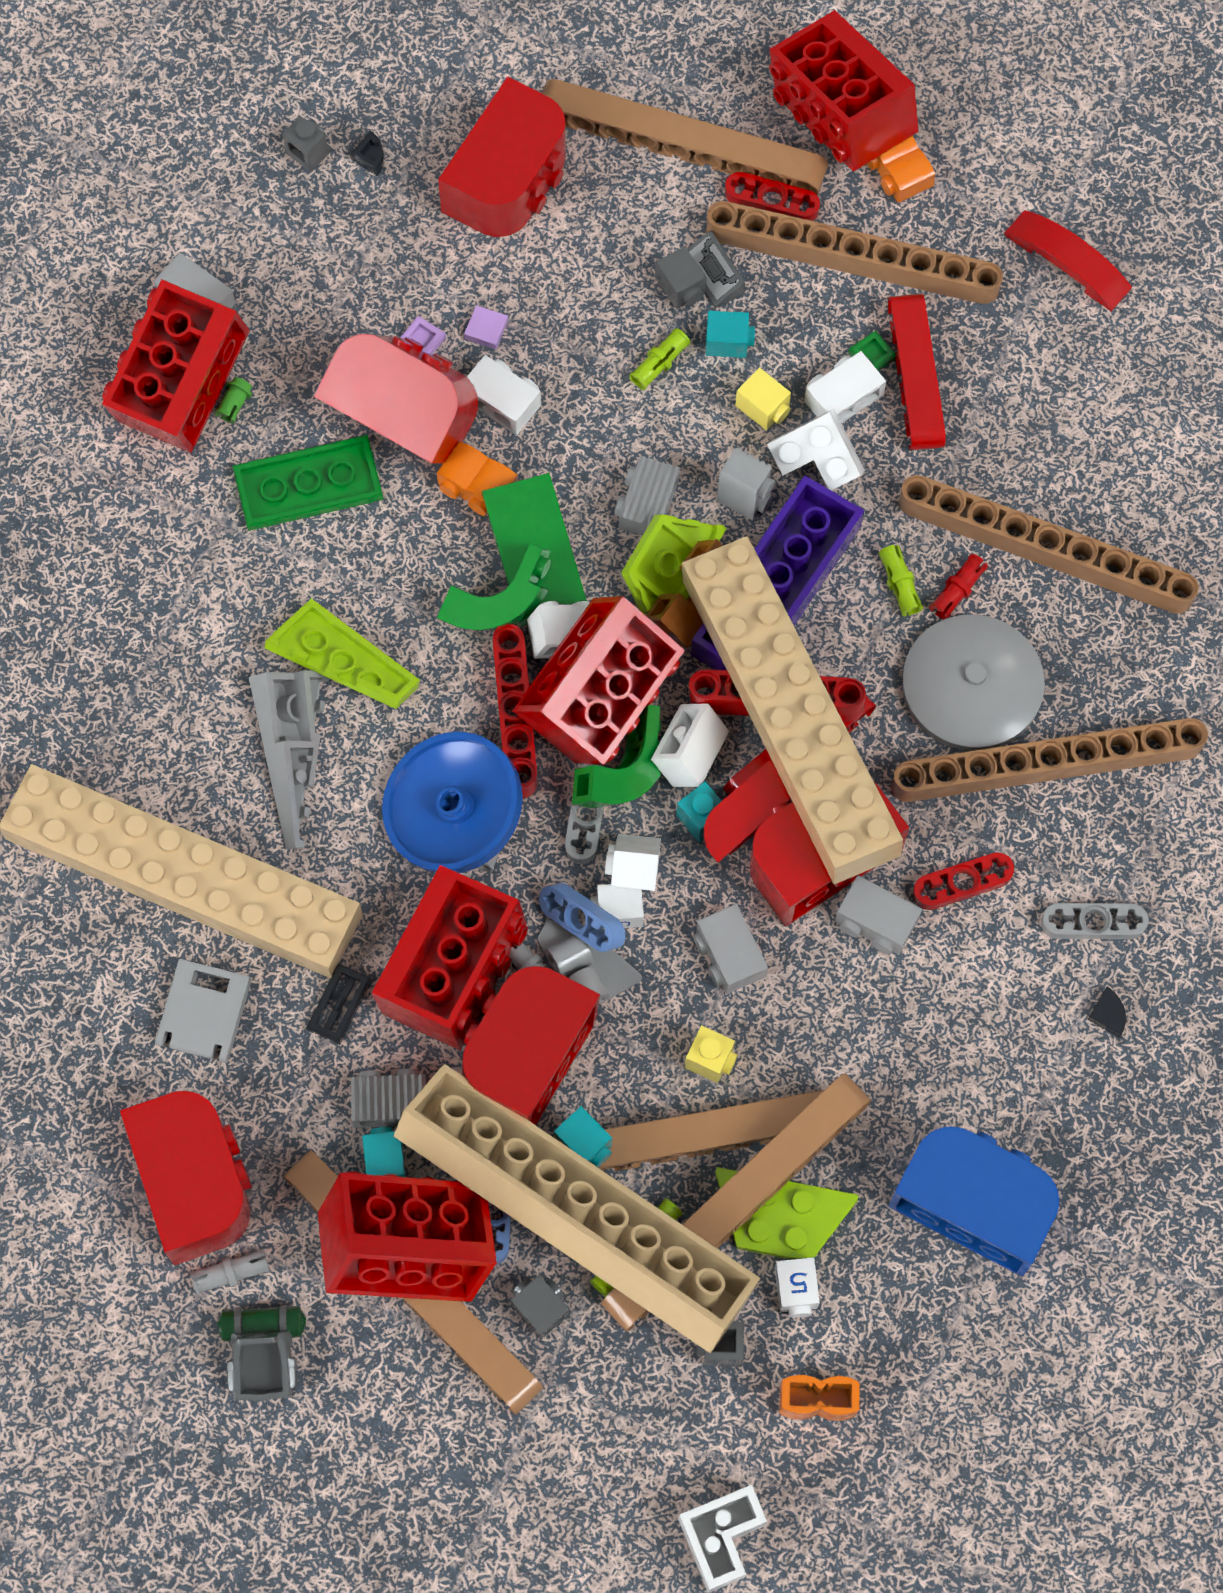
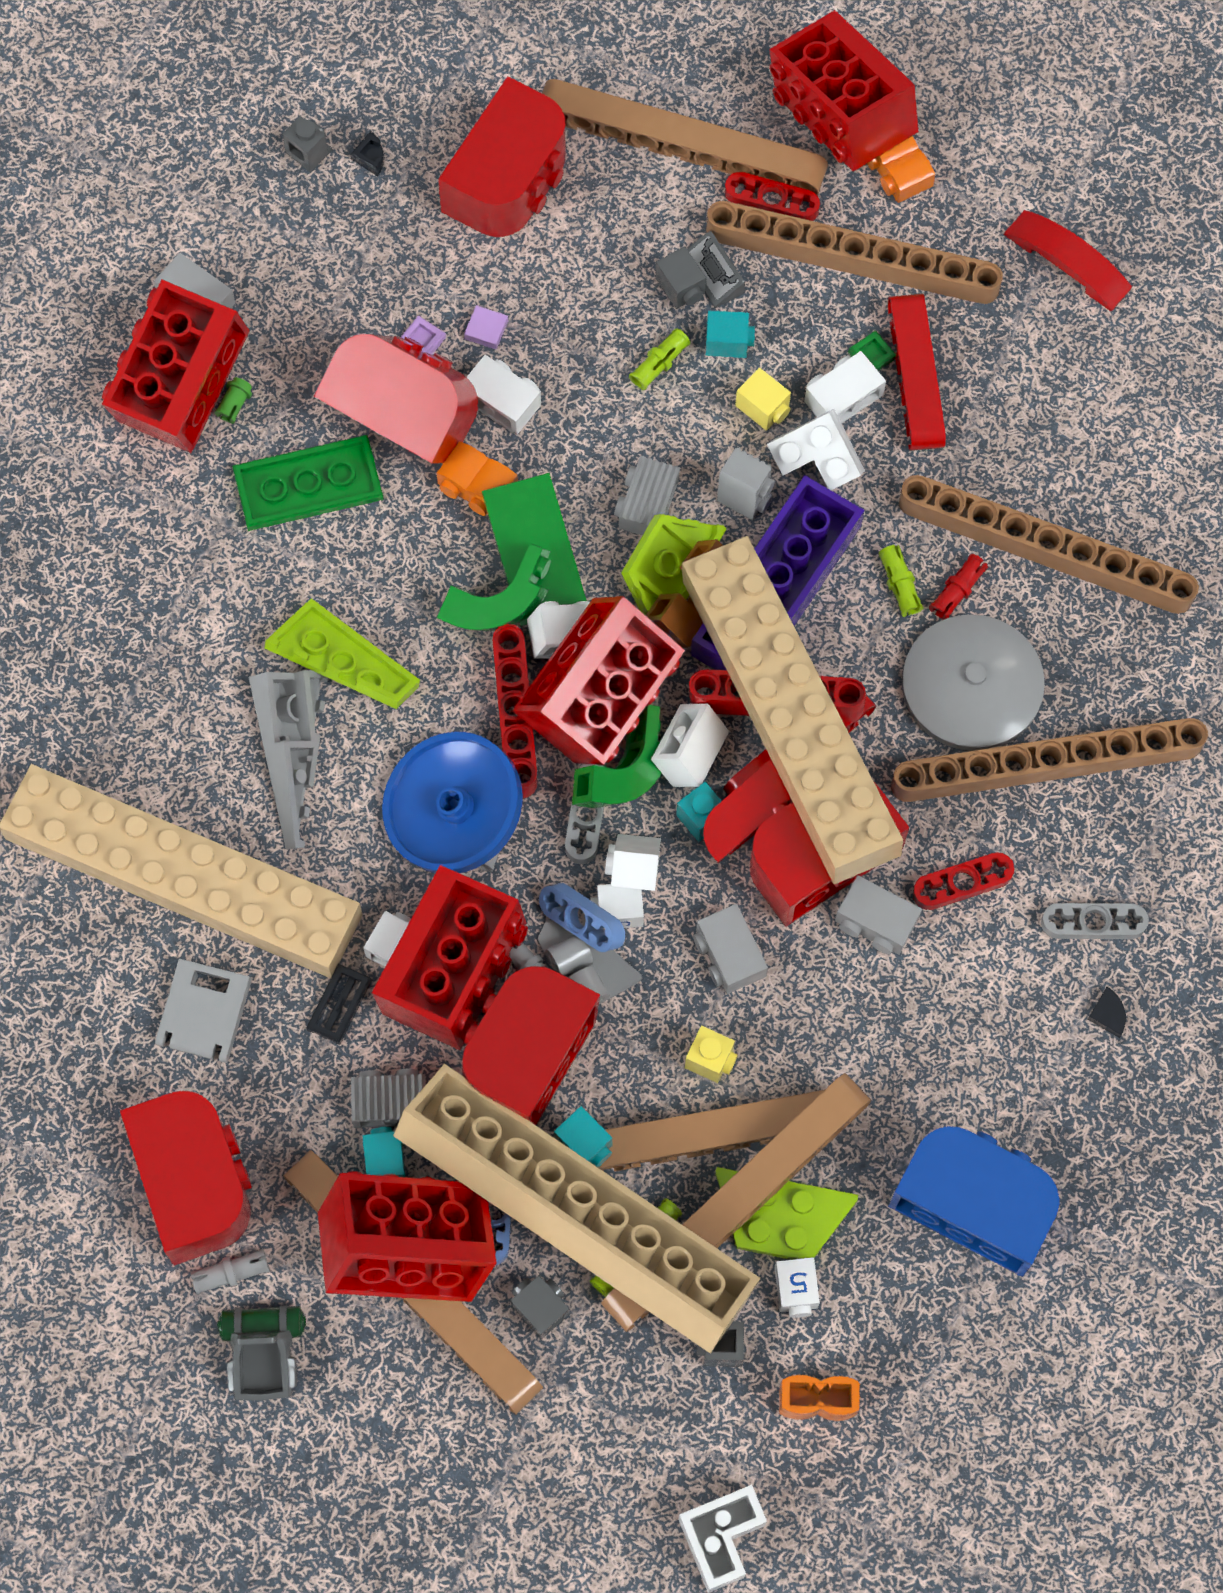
none -> white brick [363,911,411,967]

